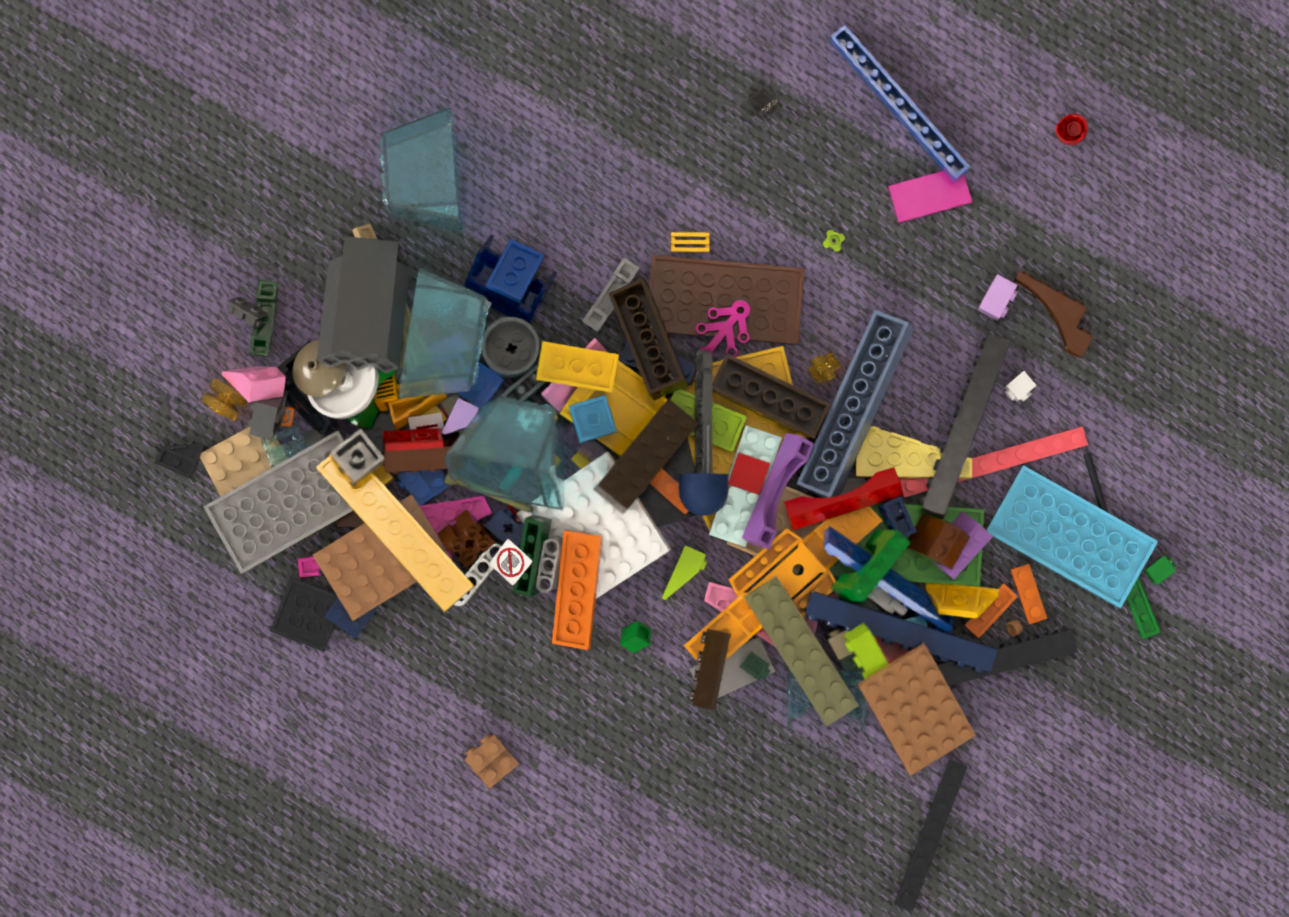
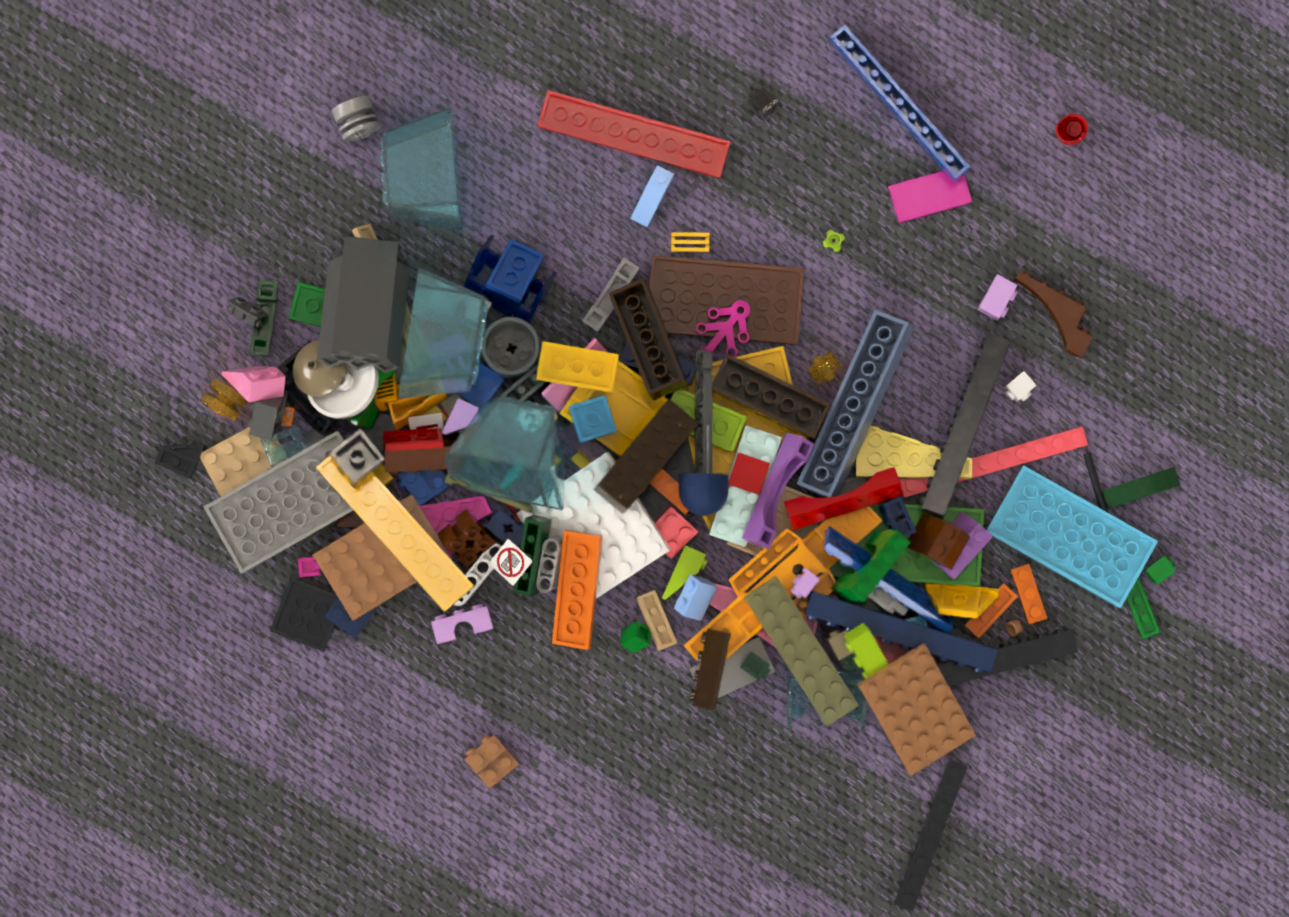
none -> green tile [288,282,325,327]
none -> light grey wheel [332,96,380,142]
none -> lavender arch [431,604,494,644]
none -> plate [537,90,731,179]
none -> light blue slope [630,165,674,227]
none -> tan plate [636,590,677,651]
none -> coral plate [654,505,698,559]
none -> light blue brick [674,574,717,621]
none -> lavender brick [790,567,820,599]
none -> dark green slope [1102,467,1180,509]

